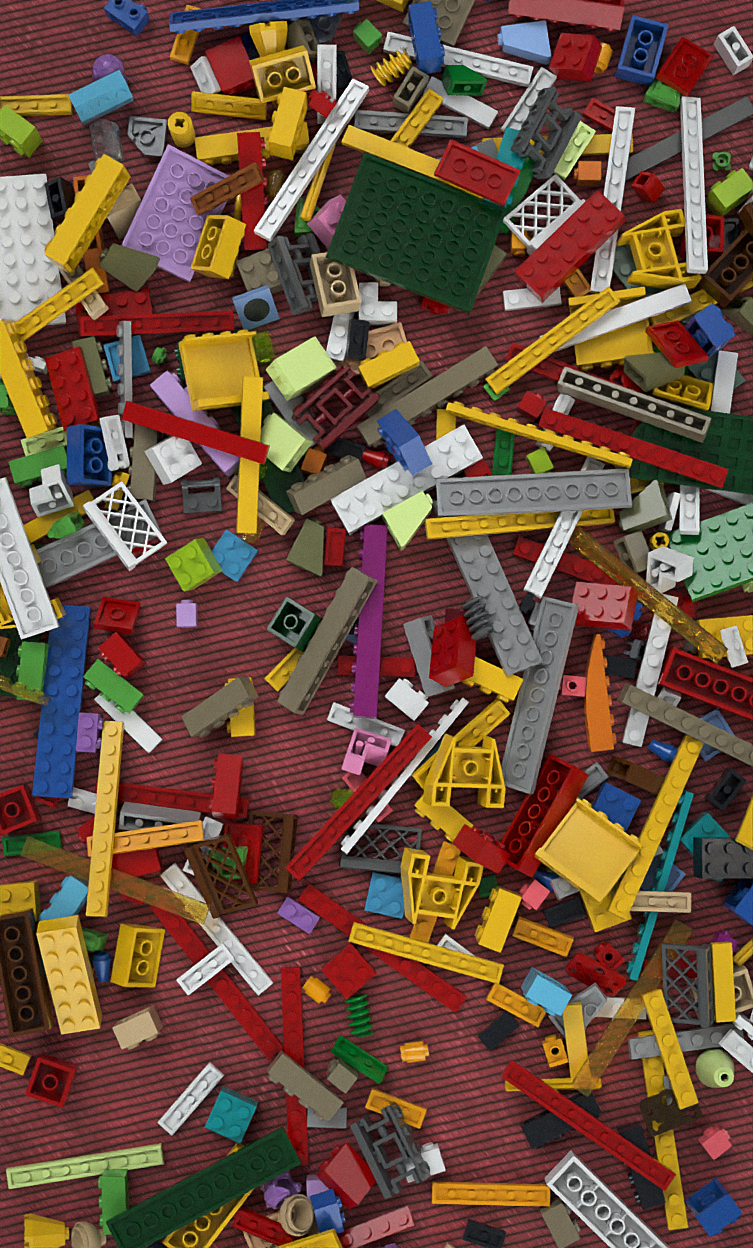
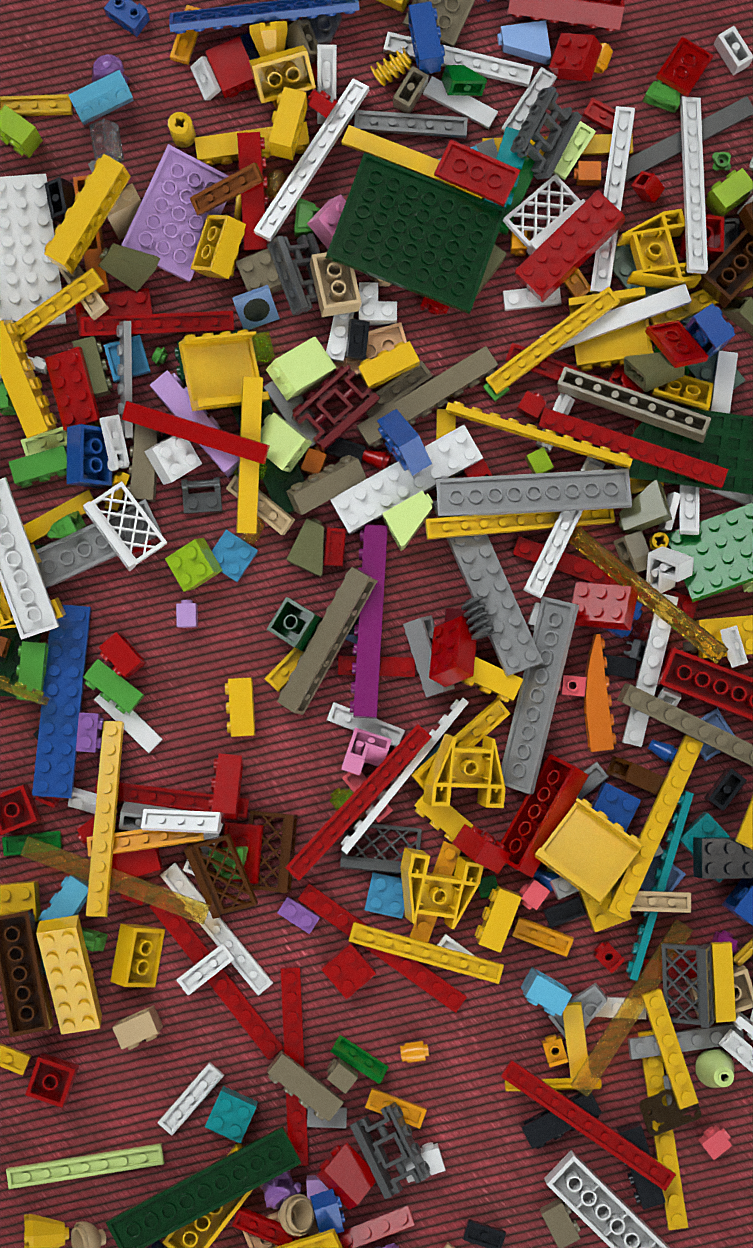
white brick [29,464,74,517] -> none
blue cone [92,951,111,982] -> none
red plate [94,597,141,634] -> none
bright green brick [98,1169,129,1235] -> none
flat silver plate [128,116,168,159] -> none
dark tan brick [182,677,259,738] -> none
yellow tile [191,91,267,120] -> none
yellow axle [300,144,336,222] -> none
light orange brick [302,976,332,1004] -> none
black plate [336,51,352,89] -> none
green piece [344,993,374,1037] -> none
bright green brick [353,19,382,55] -> none
white brick [384,678,429,721] -> none
yellow tile [390,88,444,148] -> none
light orange plate [432,1182,550,1207] -> none
black tile [478,1010,520,1052] -> none
light orange plate [486,983,546,1027] -> none
green tile [492,428,515,476] -> none
black plate [519,592,536,615] -> none
red axle [565,953,627,997] -> none
blue brick [615,15,669,86] -> none
blue brick [685,1178,742,1237] -> none
none -> white plate [141,809,222,834]

